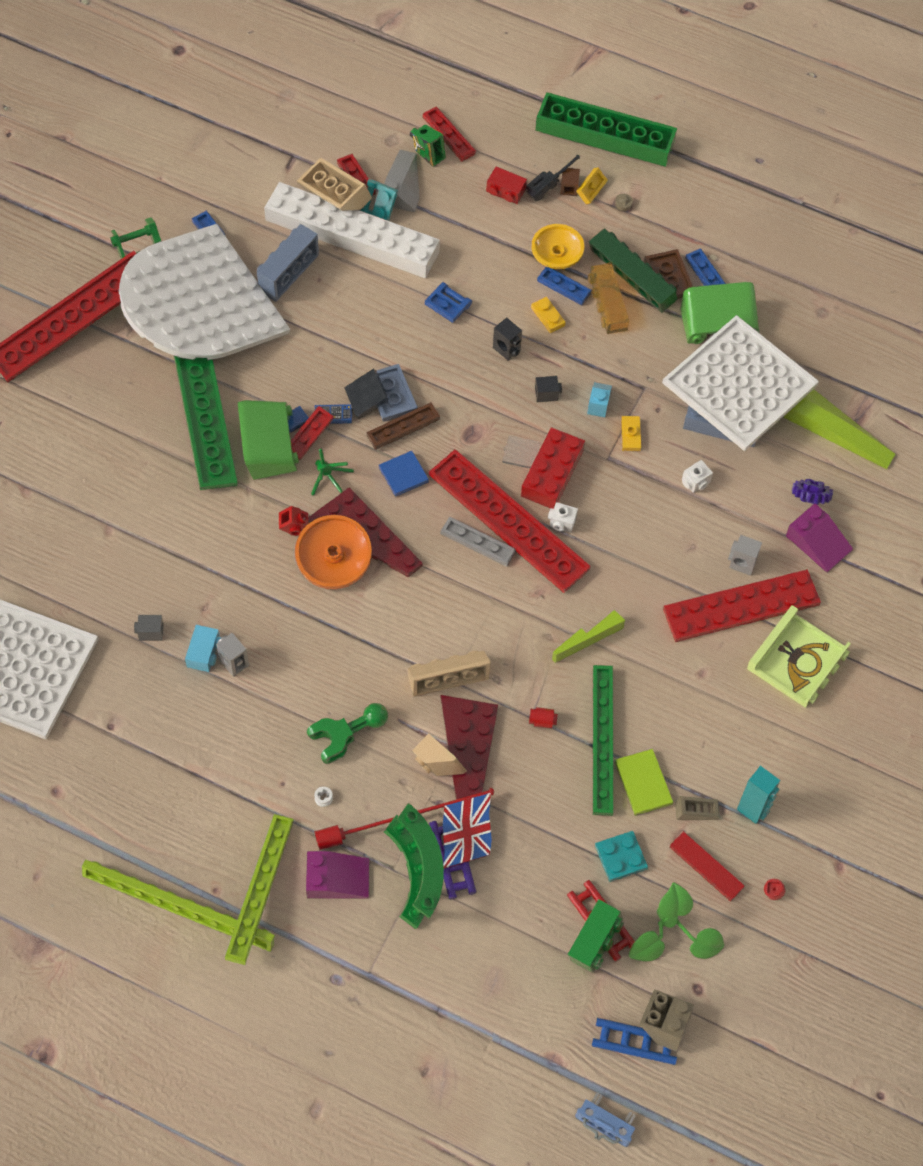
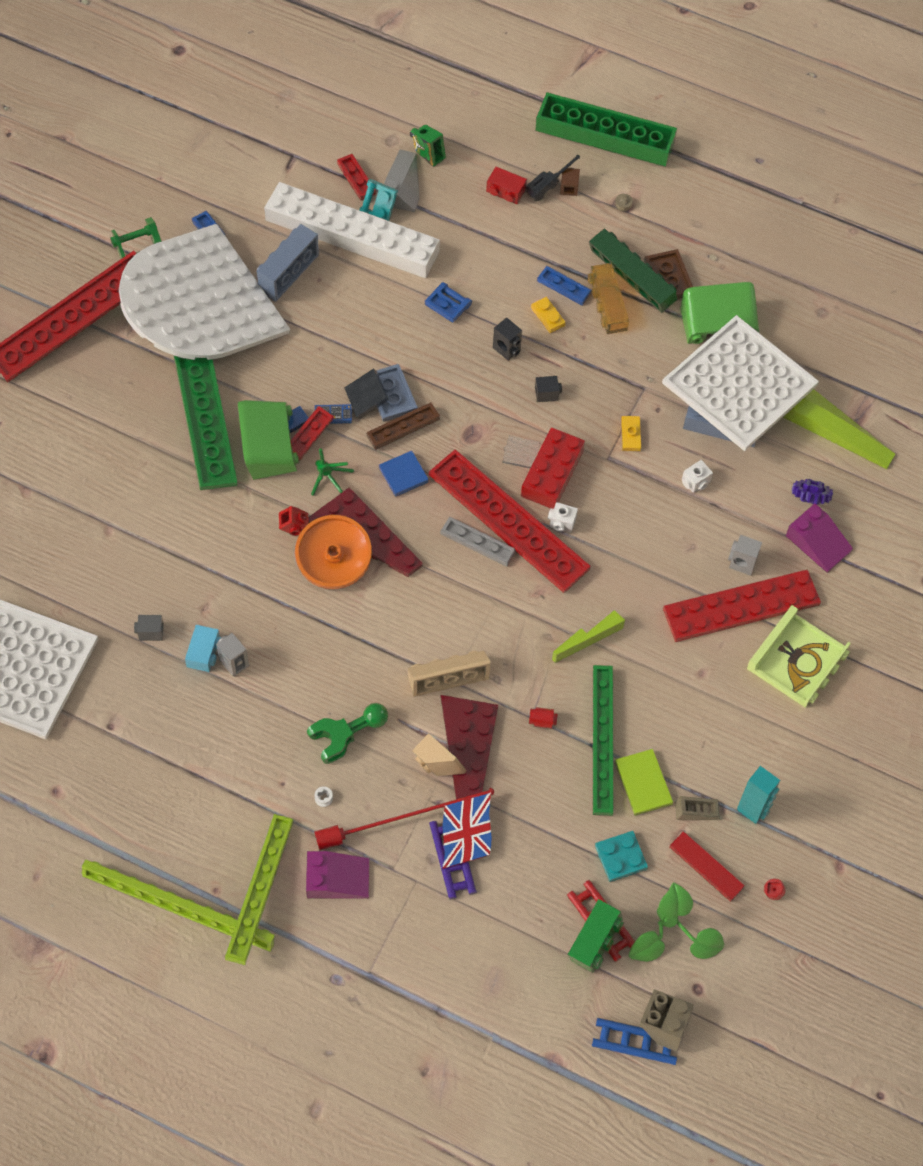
tan slope [297,158,372,211] -> none
green fence [384,803,444,929] -> none
red tile [423,106,476,162] -> none
yellow dish [531,224,584,269] -> none
medium blue piece [575,1093,636,1147] -> none
yellow plate [576,167,608,204] -> none
medium azure slope [587,382,612,418] -> none
blue tile [685,248,726,286] -> none

